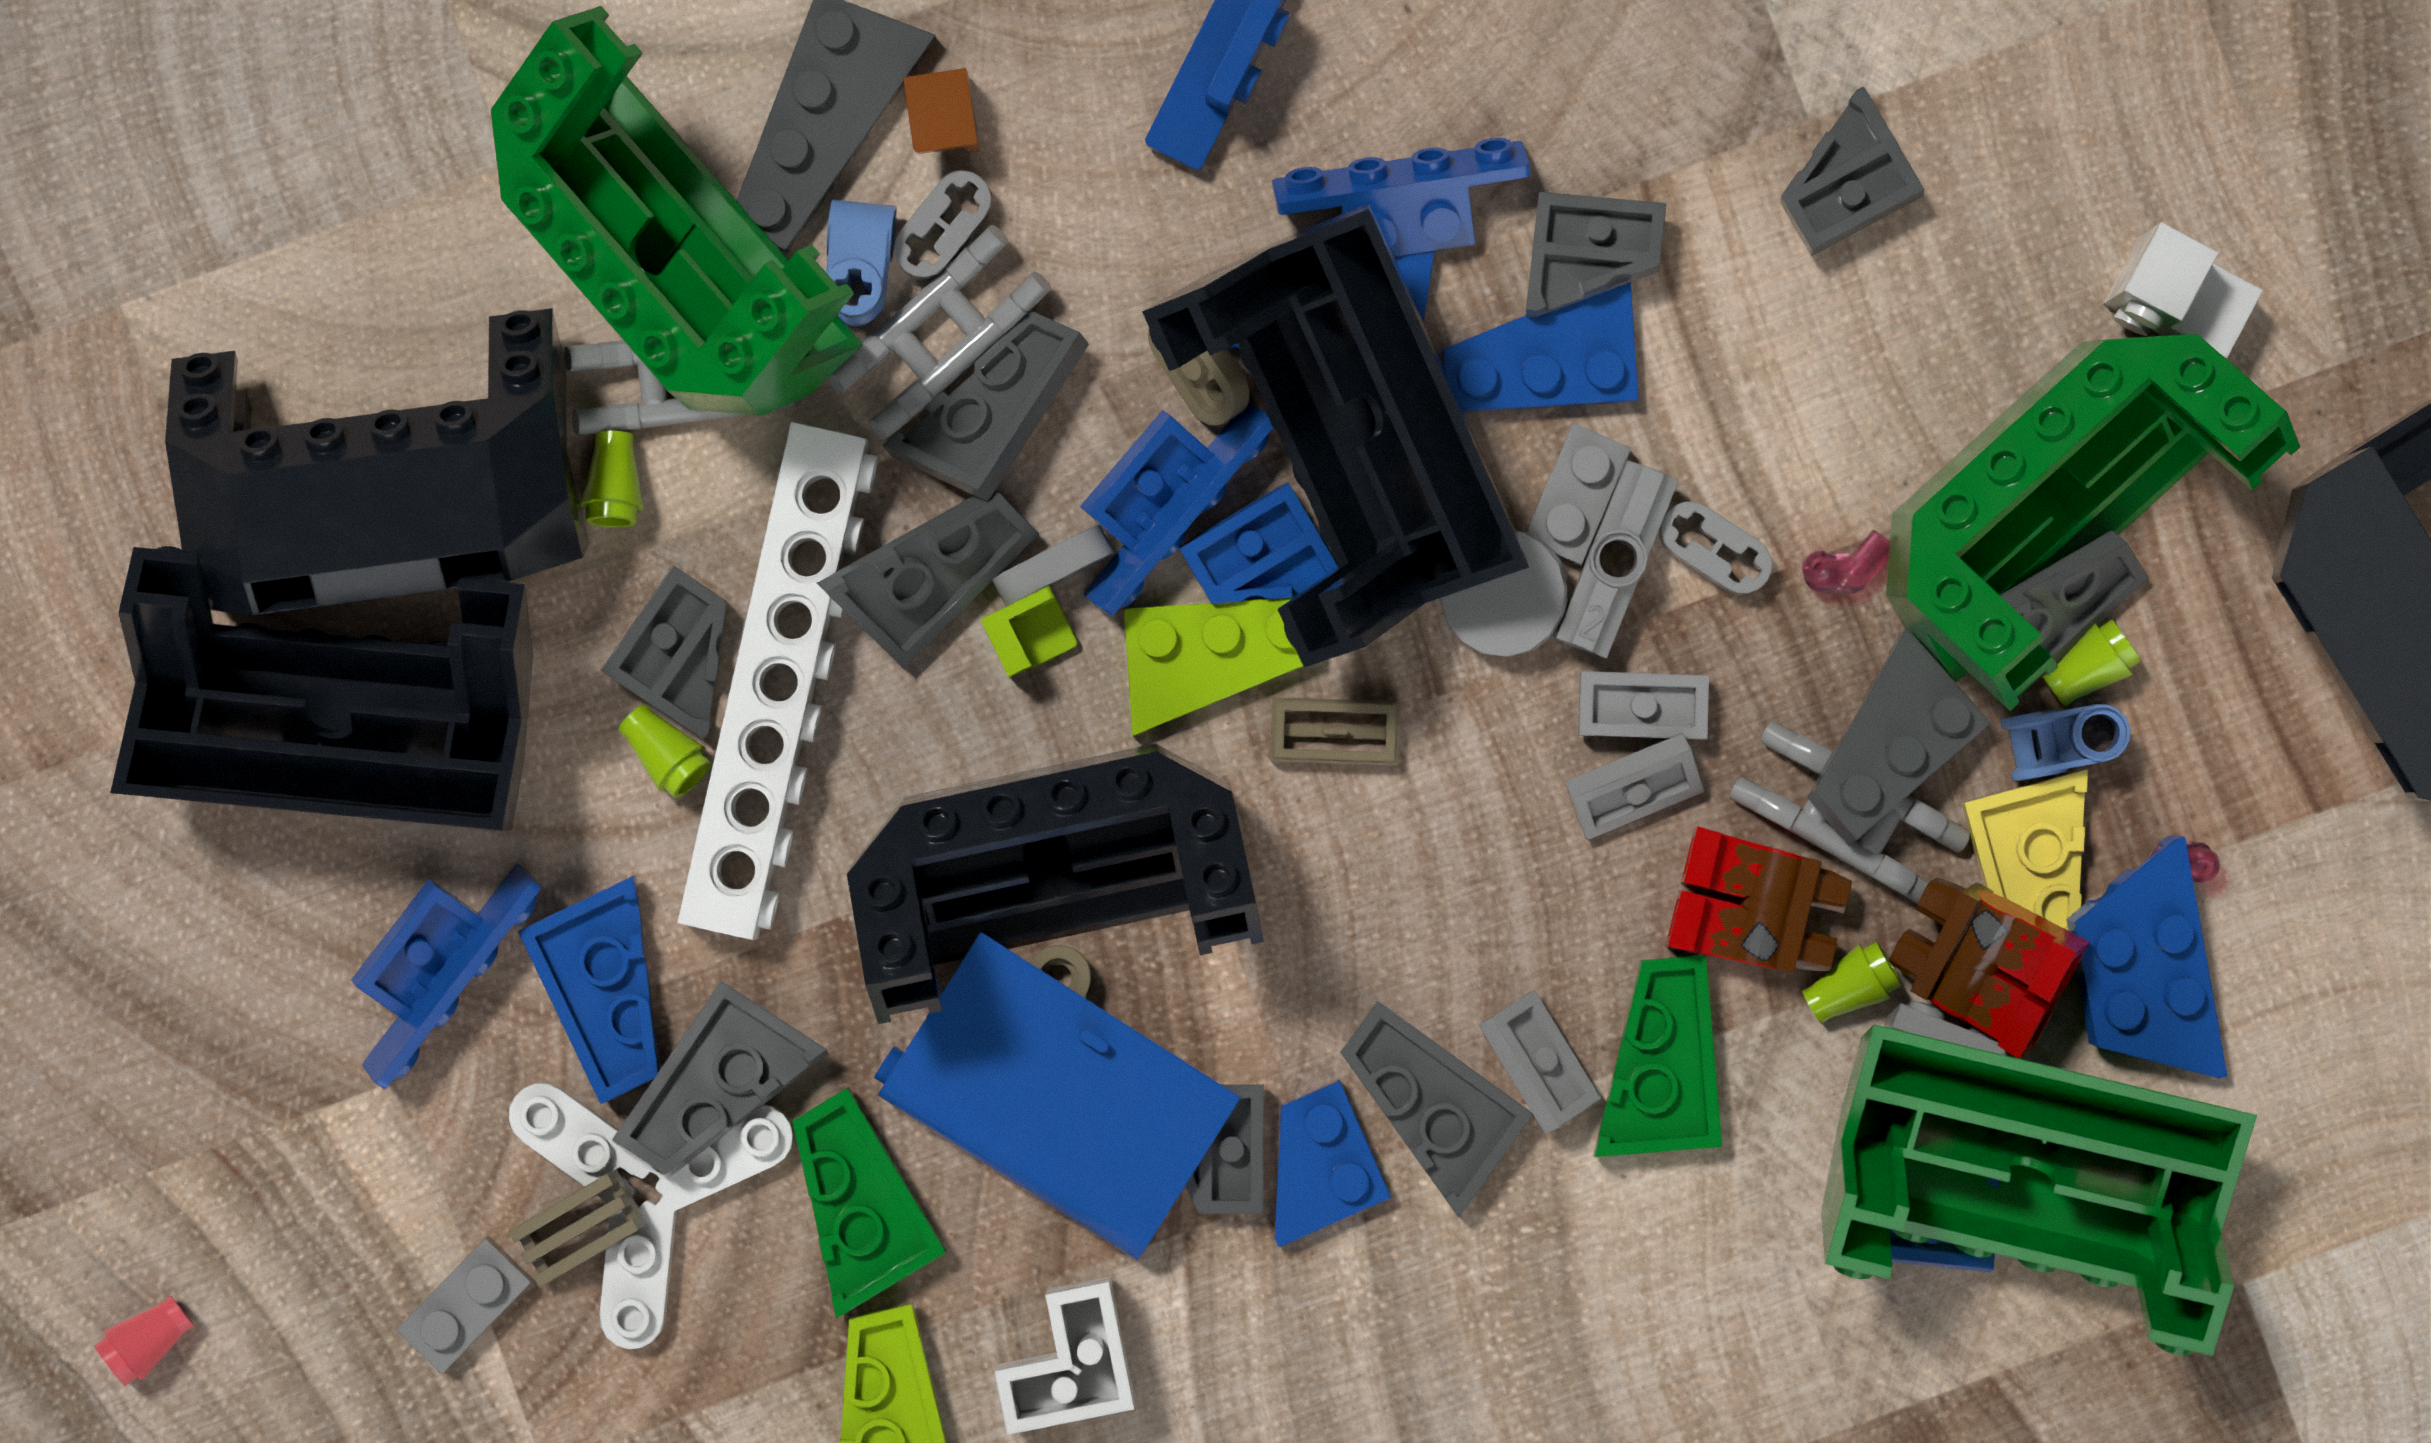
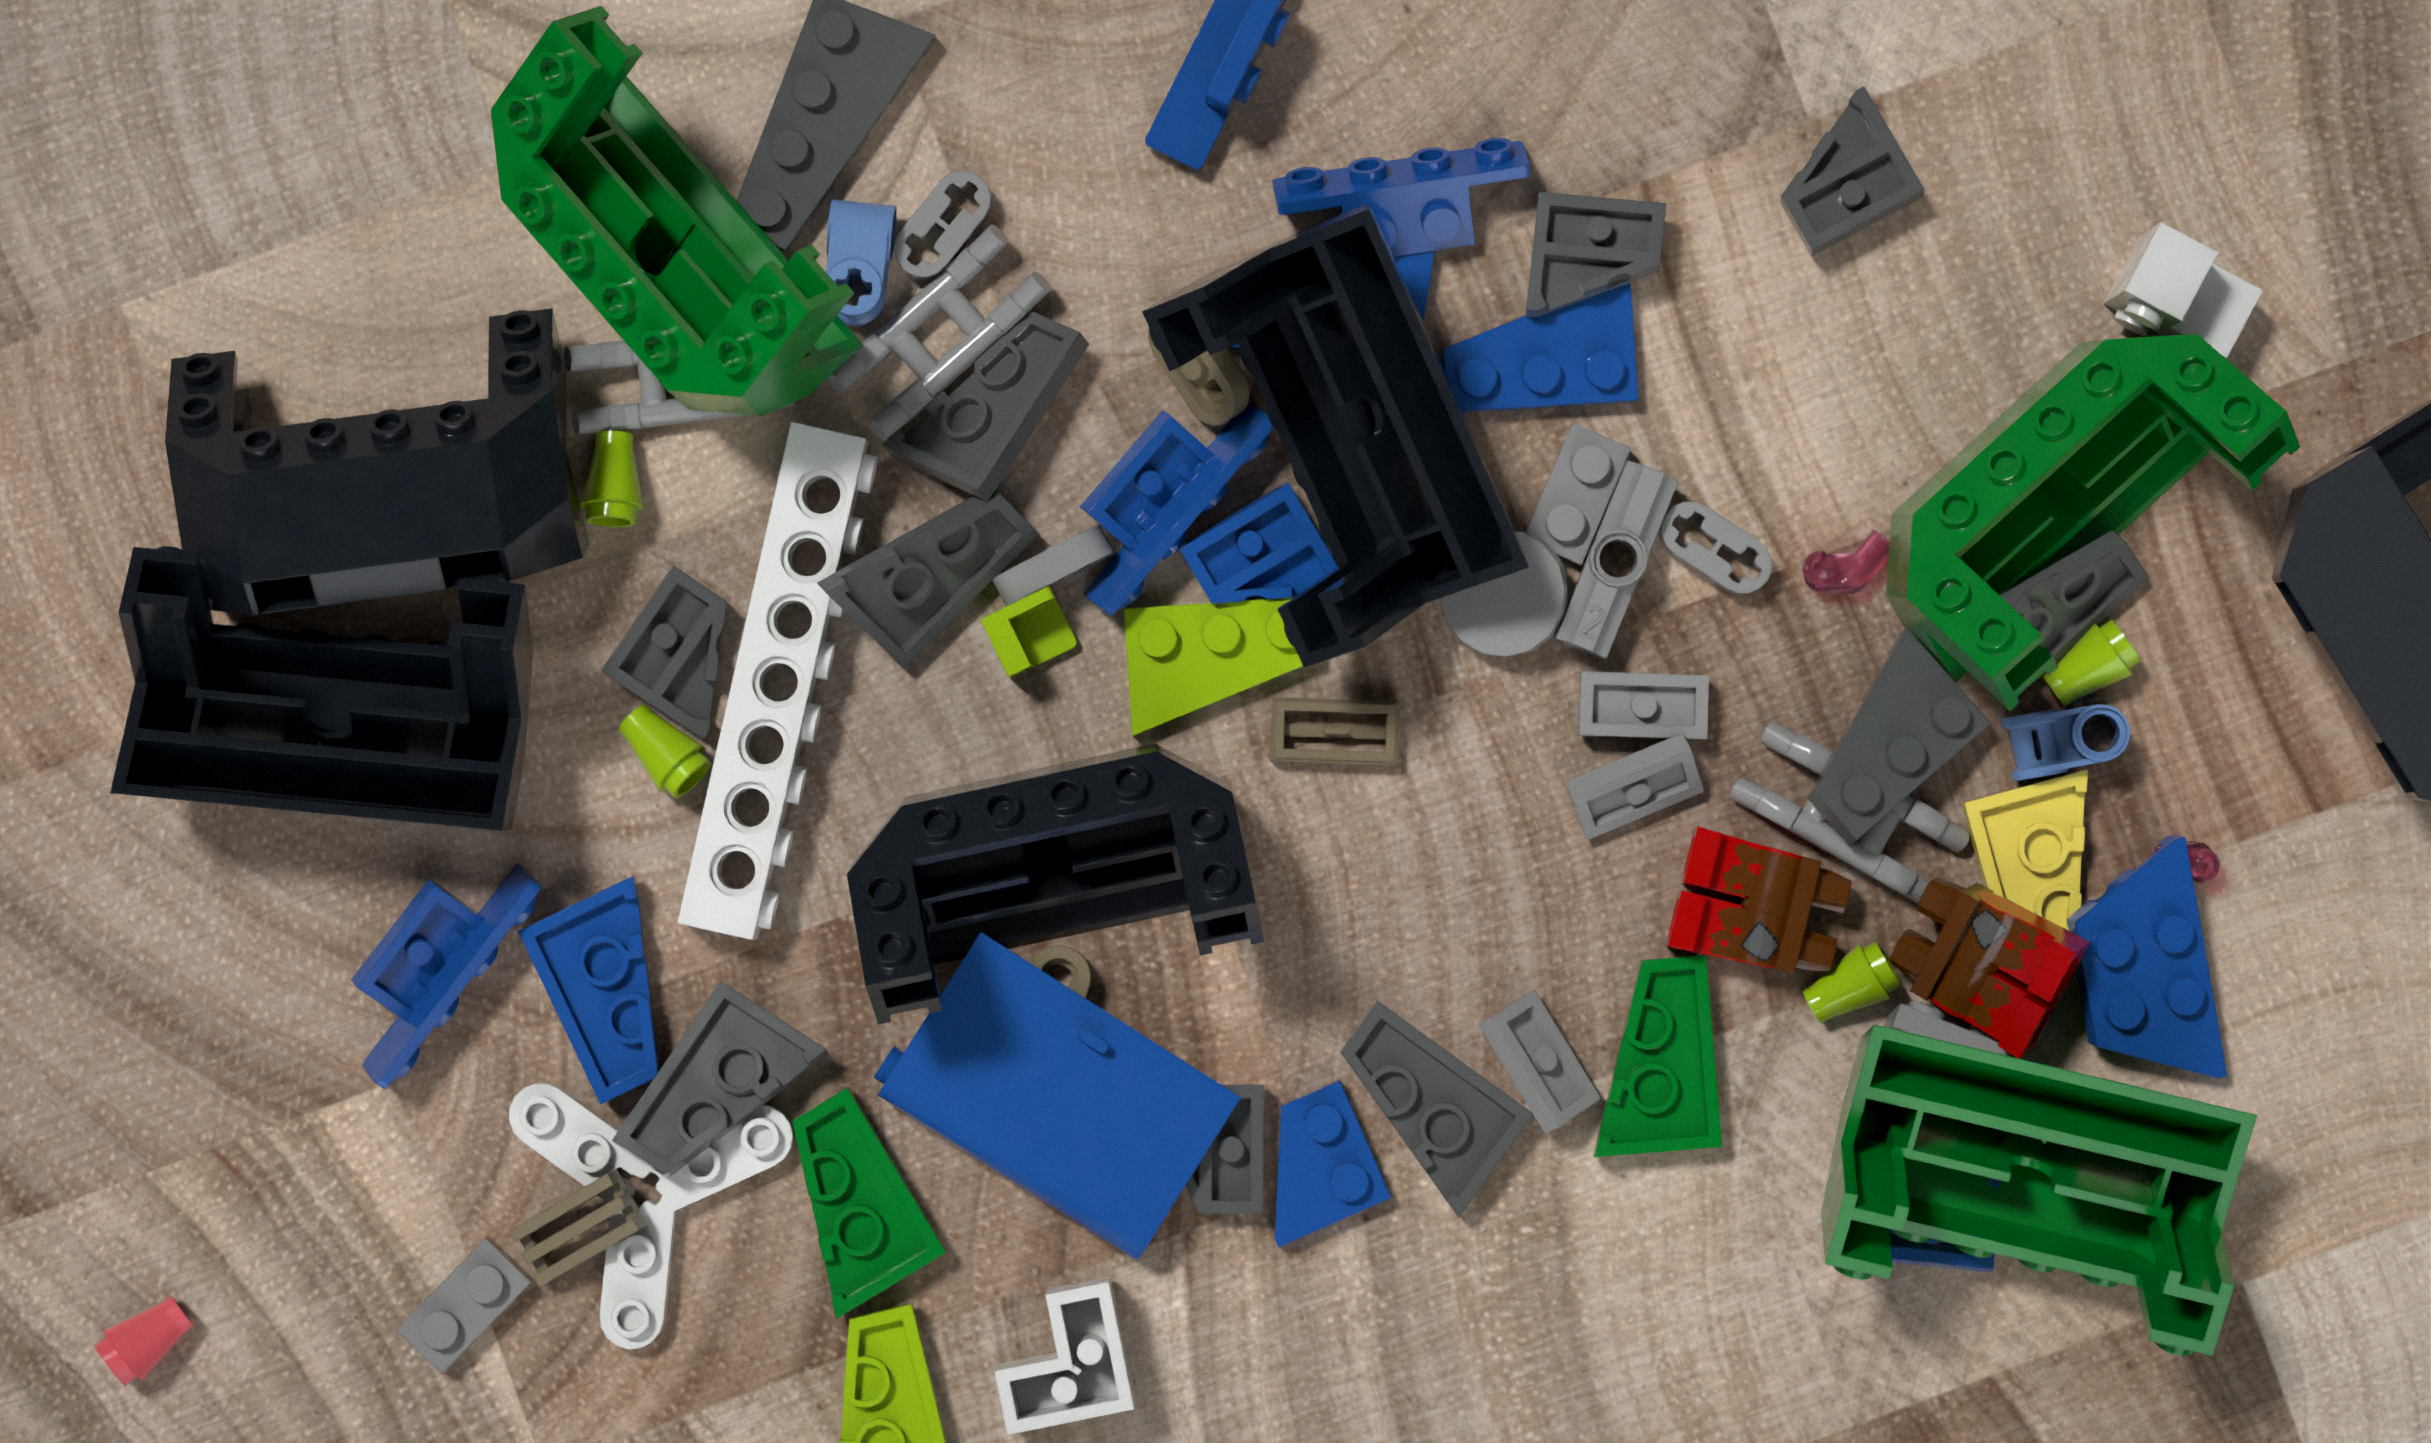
dark orange panel [903,68,980,154] -> none

